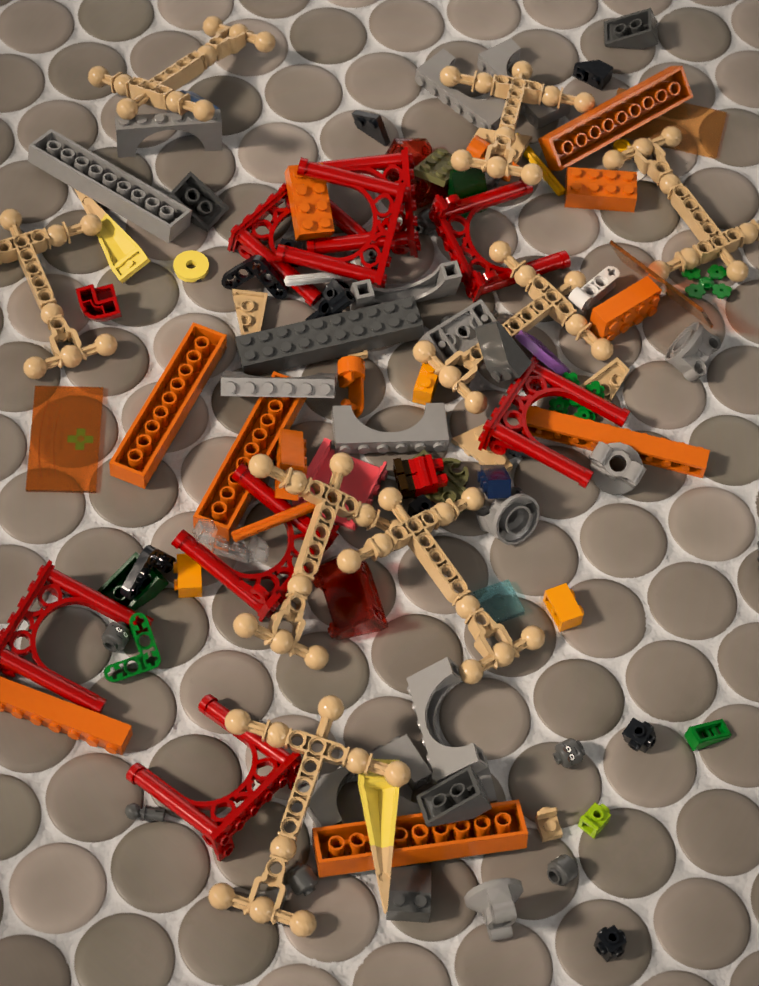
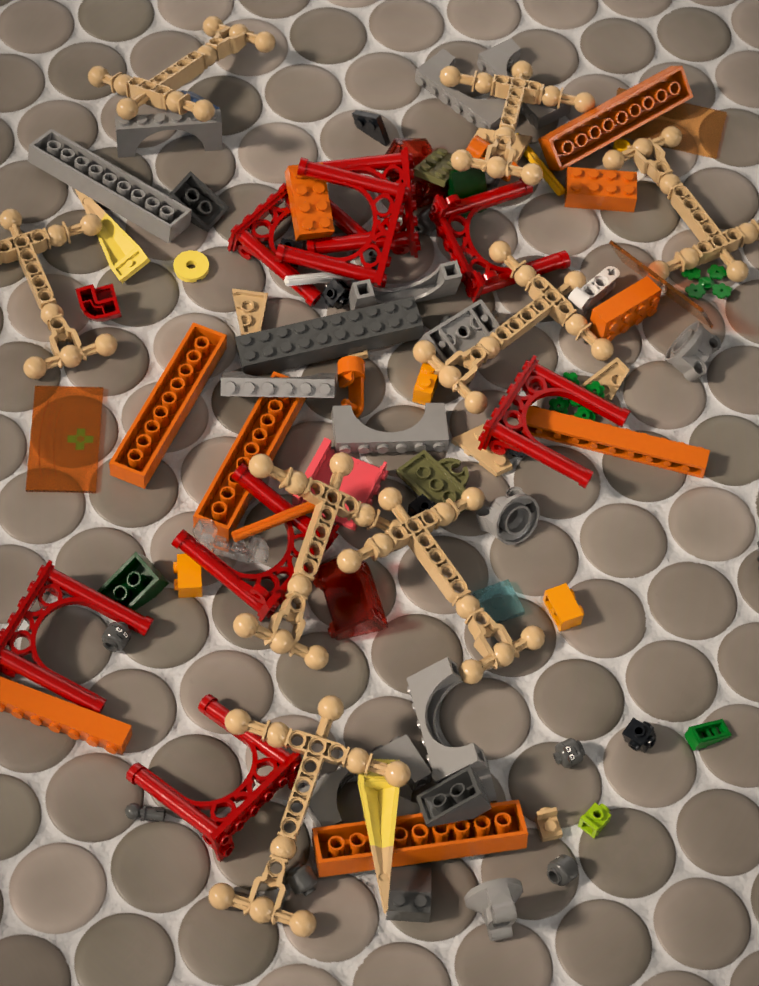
green beam [103,612,161,682] -> none
black beam [120,545,176,600] -> none
black beam [221,255,289,299] -> none
orange brick [274,428,308,501] -> none
black piece [305,288,356,321] -> none
red hips [393,454,448,499] -> none
dark grey slope [475,321,532,382] -> none
dark blue brick [477,464,511,499] -> none
medium lavender beam [515,330,571,377] -> none
black slope [573,60,614,91] -> none
light grey piece [589,441,647,495] -> none
black brick [594,925,627,962] -> none
dark grey slope [604,8,658,49] -> none

